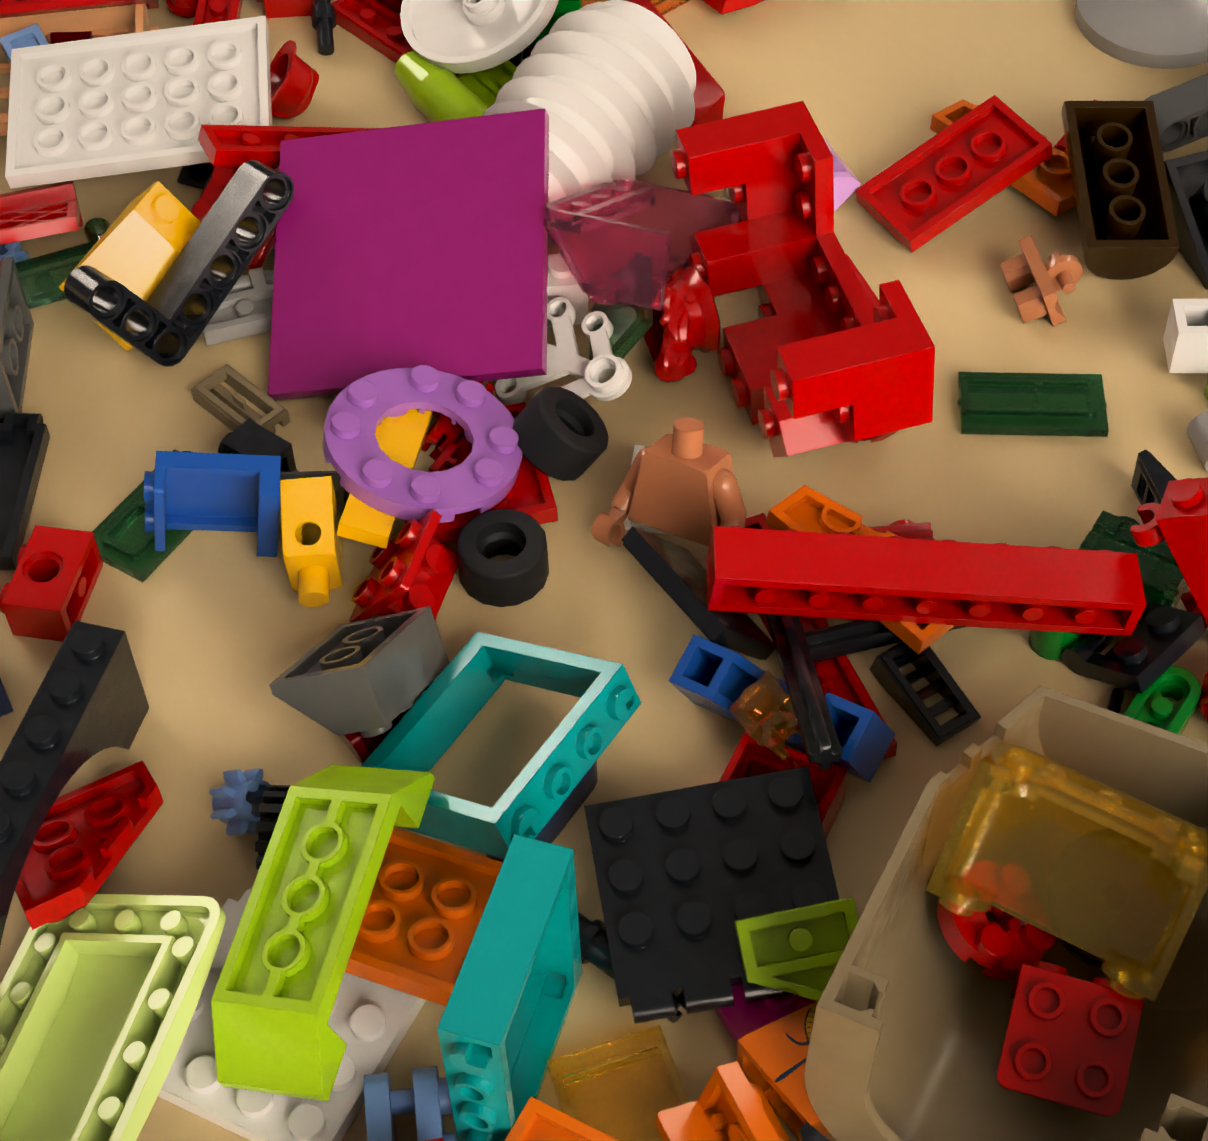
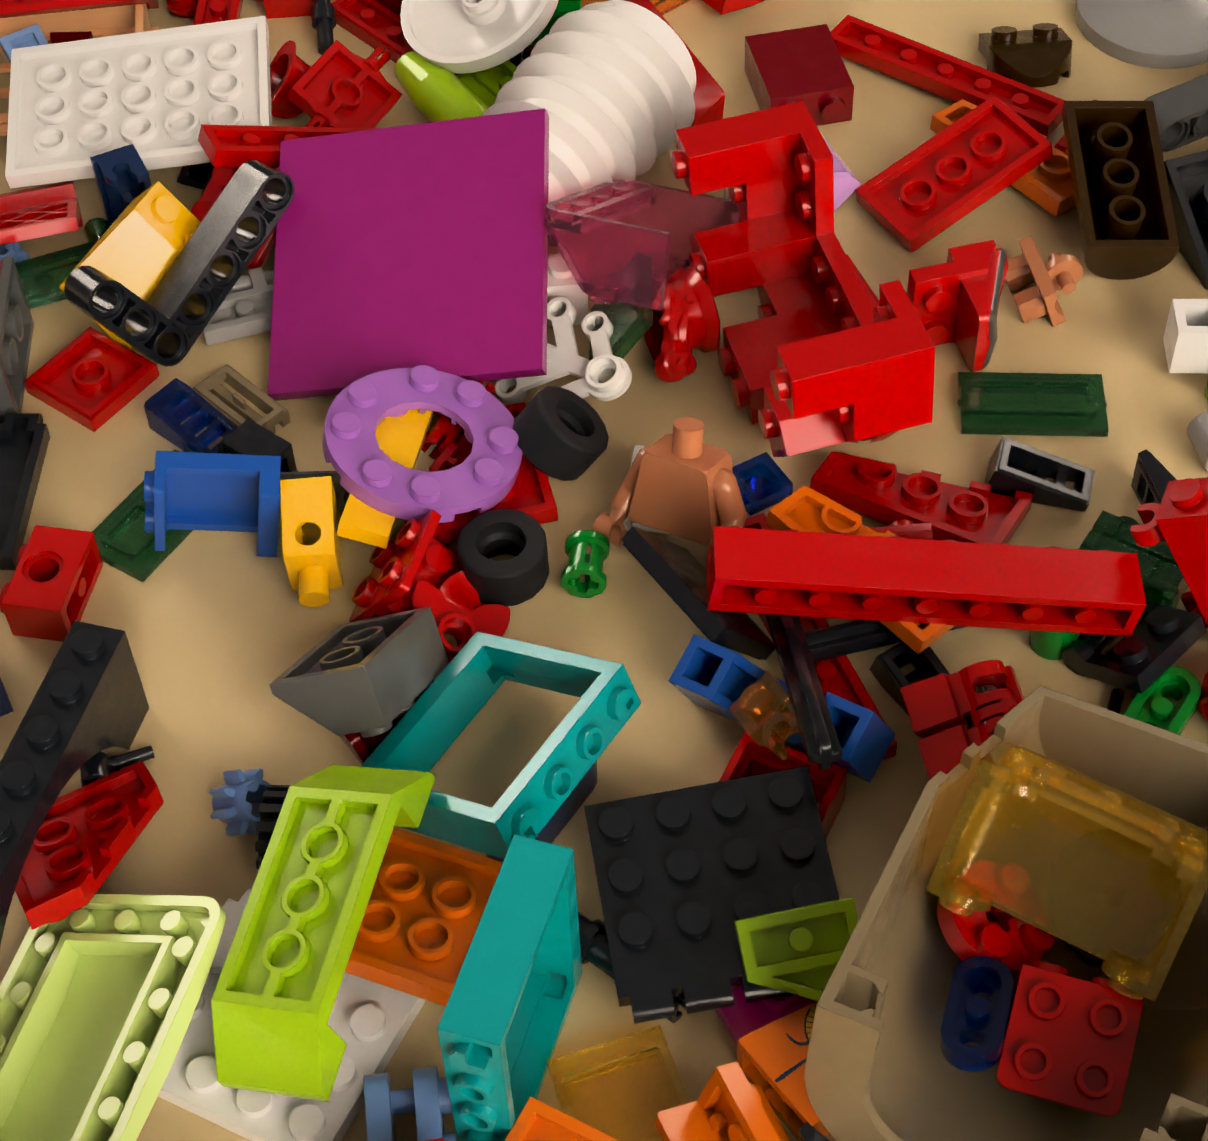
none -> red tile [24,327,160,432]
none -> black hand [80,745,155,787]
none -> dark blue hinge [90,144,152,227]
none -> clear blue slope [144,378,237,453]
none -> red plate [286,40,403,128]
none -> red plate [411,570,510,662]
none -> green bush [561,530,610,598]
none -> clear blue plate [733,452,793,516]
none -> dark red brick [744,24,854,126]
none -> red wing [810,451,1034,544]
none -> red plate [830,15,1065,138]
none -> red hips [900,660,1024,780]
none -> red piece [907,240,1008,372]
none -> clear blue plate [941,956,1014,1072]
none -> dark brown slope [978,23,1072,88]
none -> black slope [984,437,1095,512]

